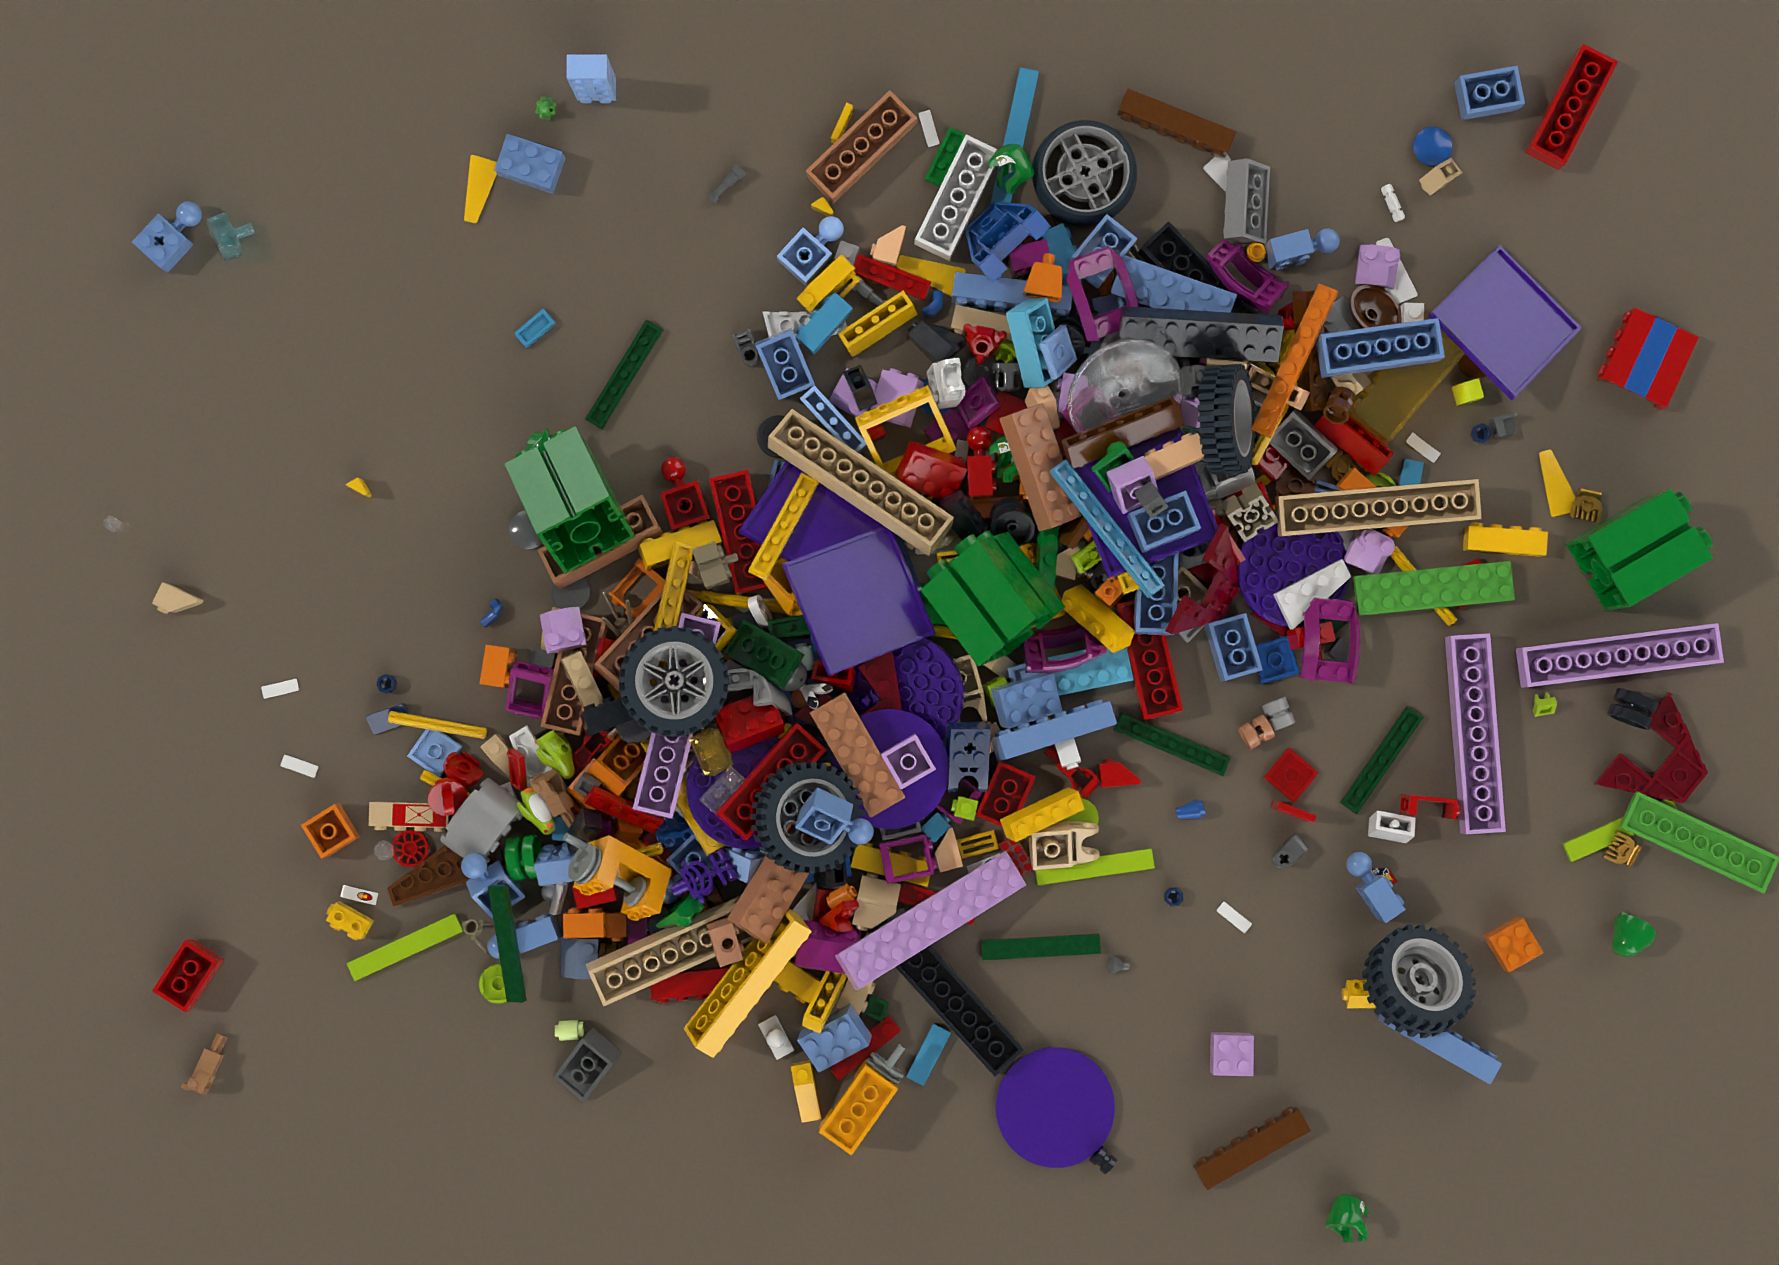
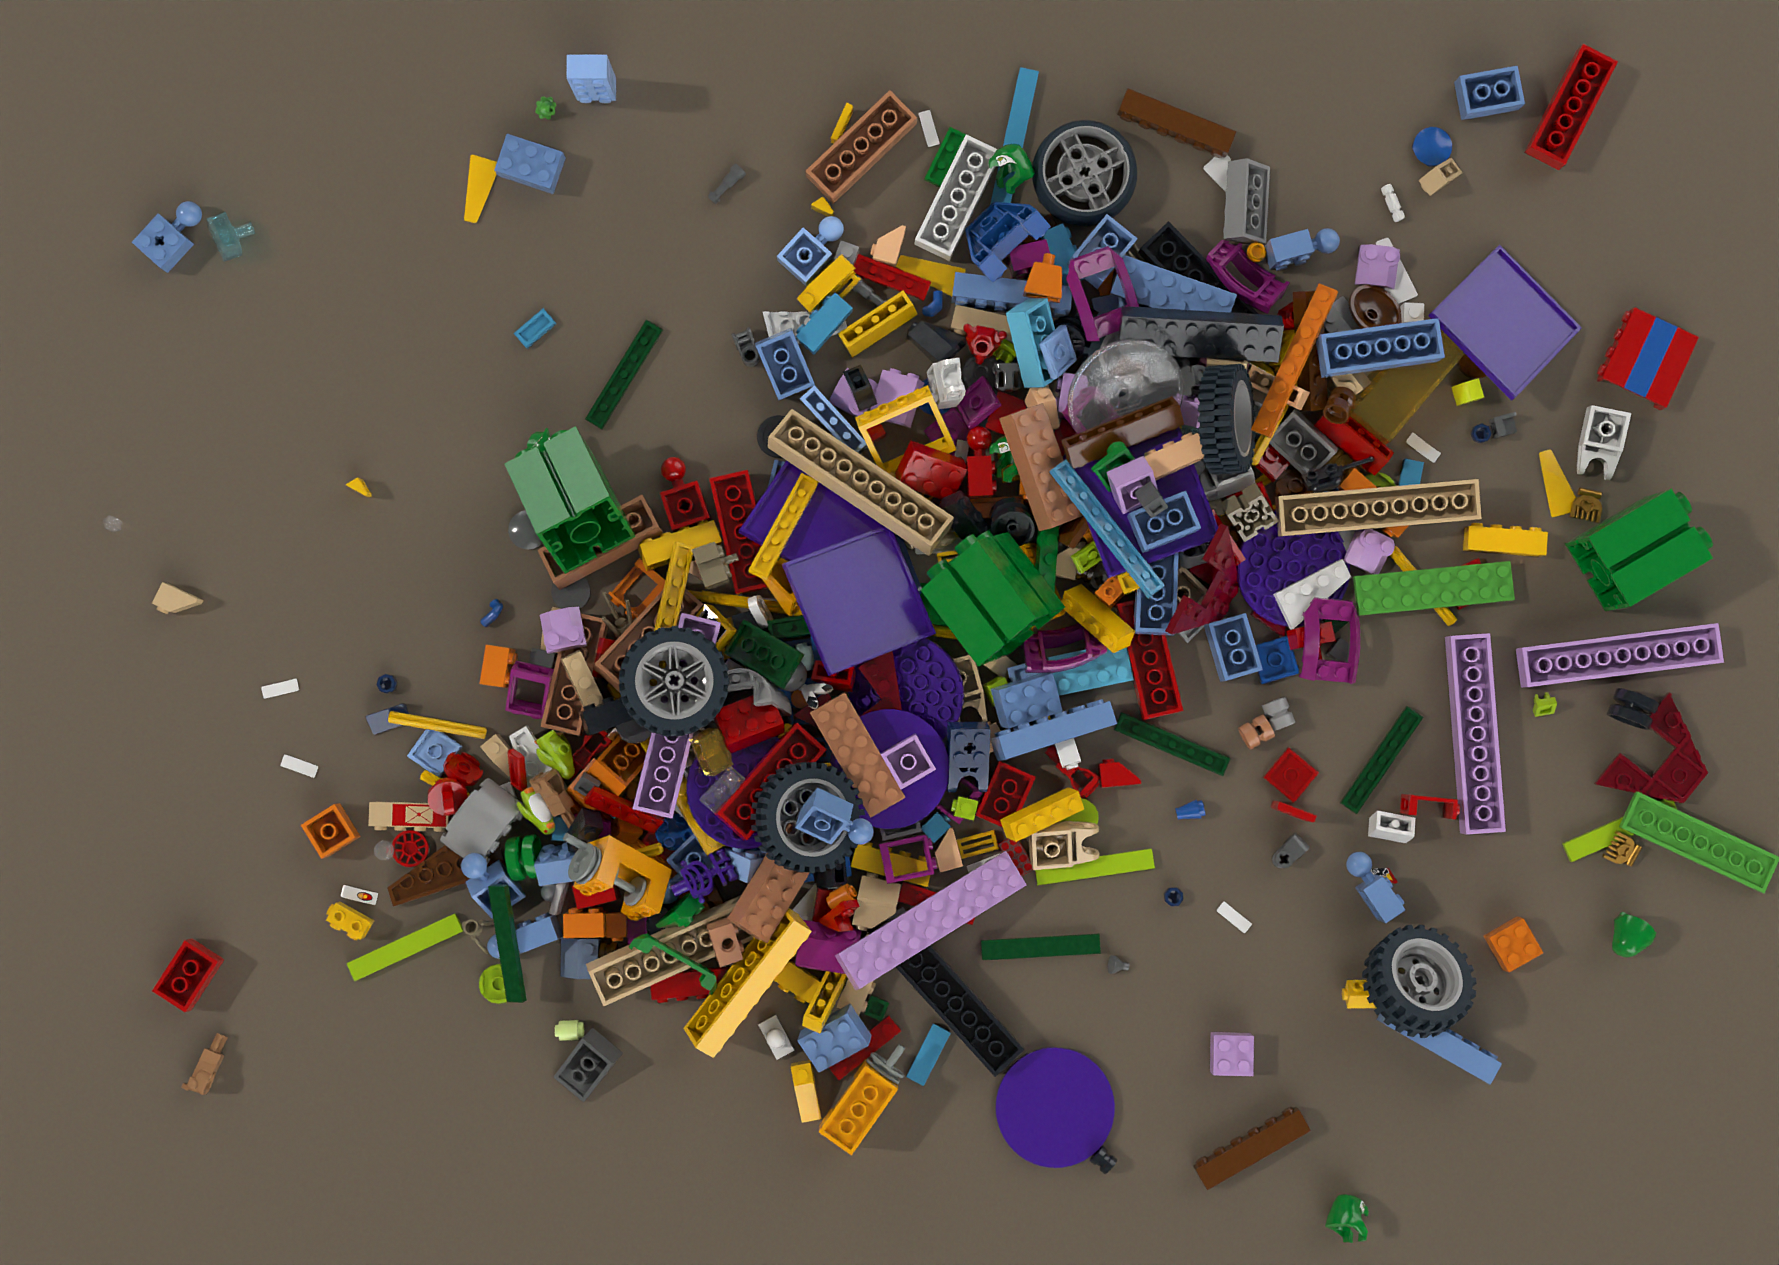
none -> green piece [629,934,717,995]
none -> black piece [1302,456,1374,493]
none -> white brick [1577,405,1631,480]

